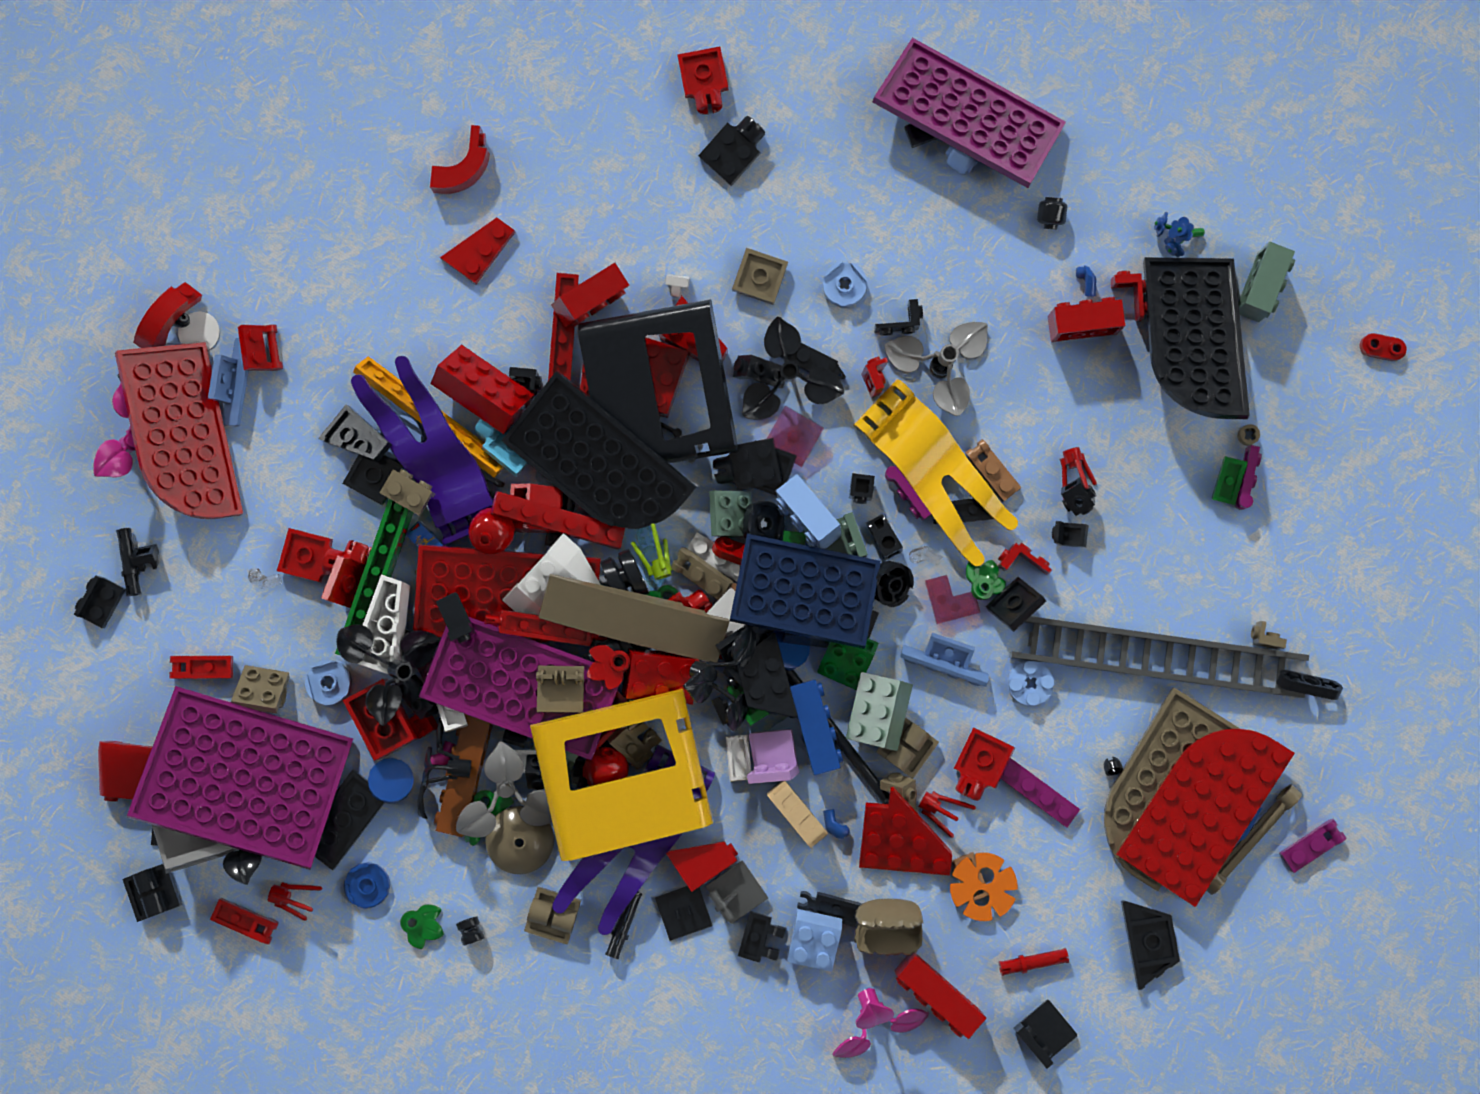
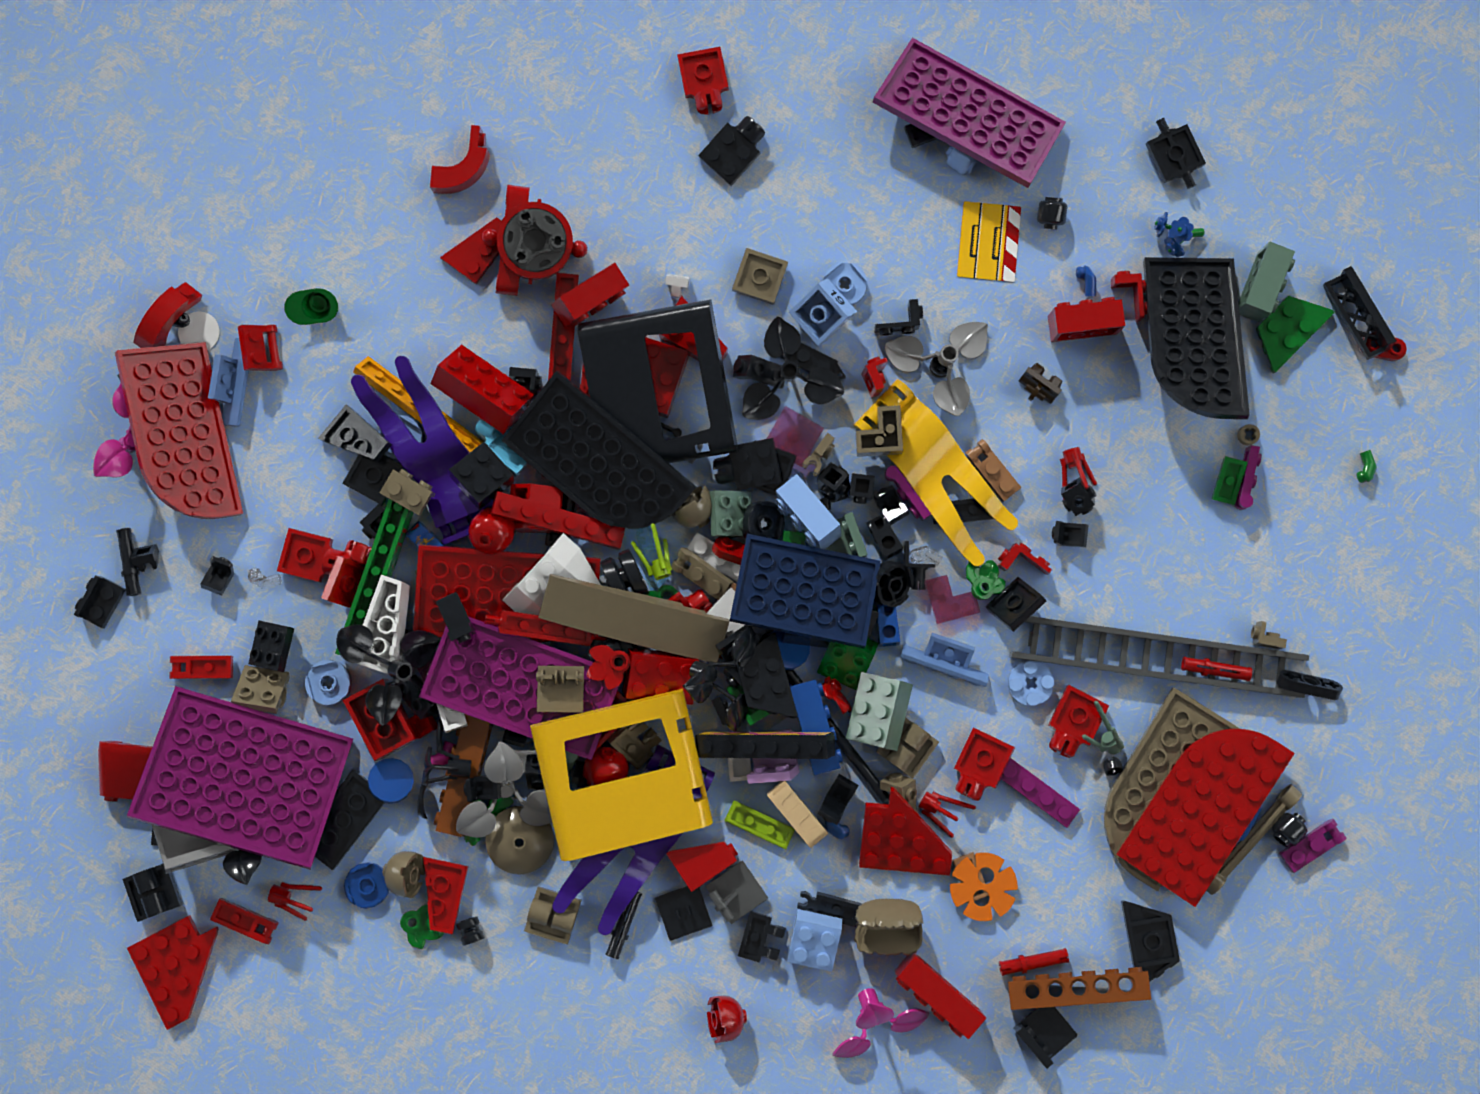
none -> red wing [127,915,219,1030]
none -> black bracket [200,556,234,596]
none -> black plate [248,620,294,672]
none -> green piece [284,288,338,325]
none -> black bracket [359,504,385,539]
none -> dark tan cylinder [382,851,425,898]
none -> red wing [423,857,469,934]
none -> black brick [449,442,514,510]
none -> black bracket [464,776,502,802]
none -> piece [481,185,588,296]
none -> dark tan cylinder [672,486,712,528]
none -> black brick [695,732,835,759]
none -> red cylinder [707,996,747,1043]
none -> lime tile [724,800,795,850]
none -> light blue brick [789,278,857,346]
none -> dark tan plate [802,433,835,477]
none -> black brick [817,462,850,501]
none -> black bracket [818,774,859,825]
none -> black hand [820,494,849,510]
none -> red plate [822,677,852,714]
none -> dark tan brick [856,405,903,457]
none -> black bracket [873,485,909,526]
none -> blue leg [876,604,901,647]
none -> black bracket [903,541,936,590]
none -> yellow sticker [957,201,1021,282]
none -> dark orange brick [1008,967,1151,1010]
none -> dark brown hips [1019,363,1063,404]
none -> red plate [1048,685,1109,758]
none -> sand green plant [1082,701,1124,754]
none -> black plate [1146,118,1206,189]
none -> red pin [1181,656,1252,681]
none -> green wing [1256,296,1335,374]
none -> black head [1272,813,1308,847]
none -> black fence [1323,266,1397,360]
none -> green arm [1356,450,1377,483]

